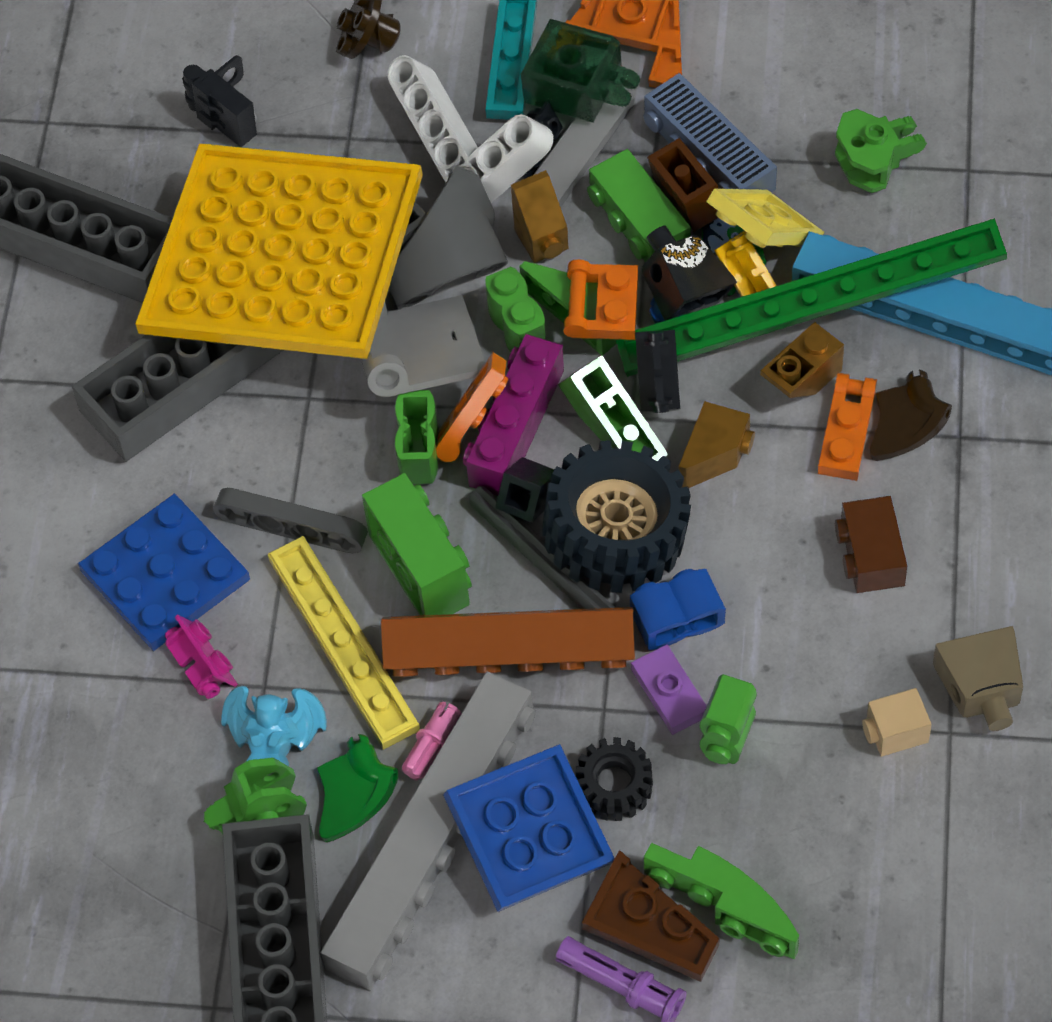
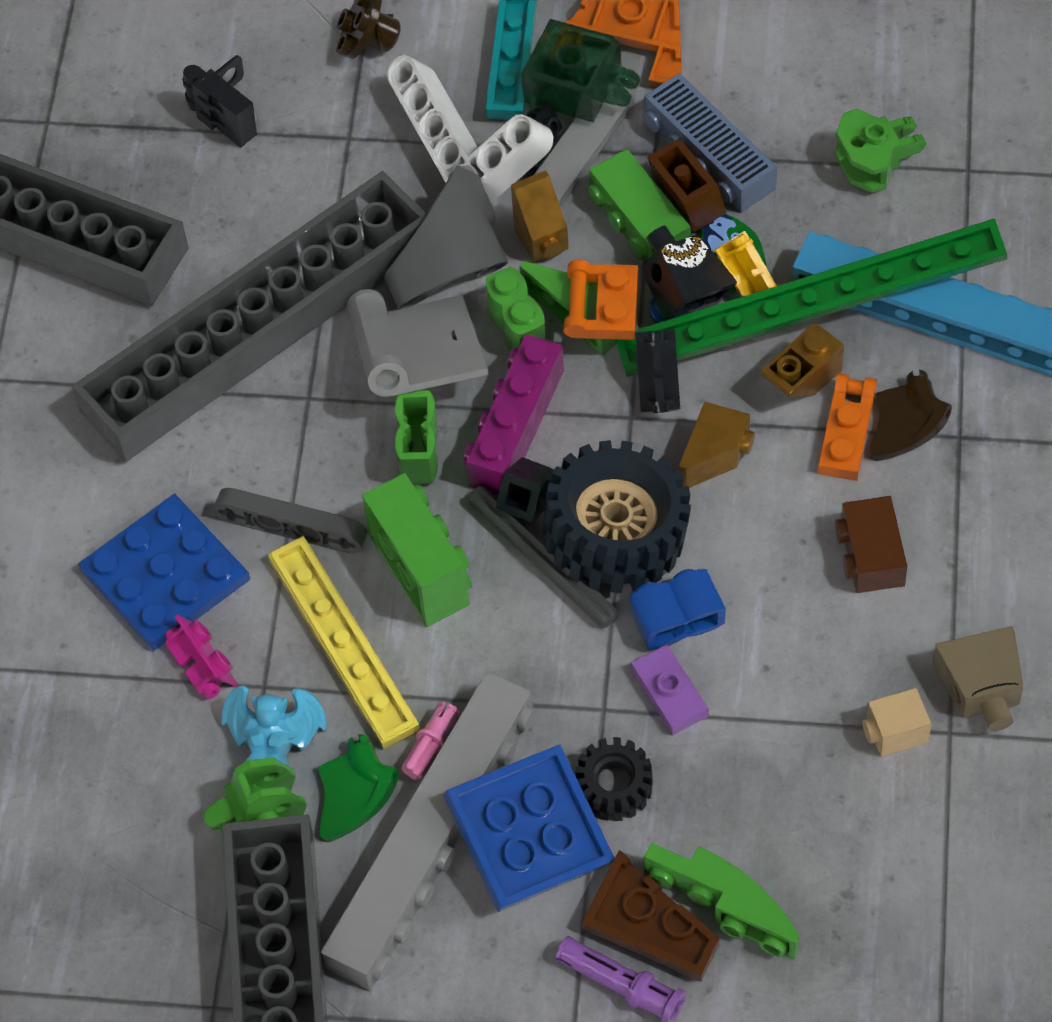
yellow plate [135,143,423,359] -> none
dark orange brick [381,607,635,677] -> none
orange plate [436,352,508,462] -> none
bright green slope [557,355,669,461] -> none
bright green brick [699,674,757,764] -> none
light yellow plate [707,189,824,248] -> none

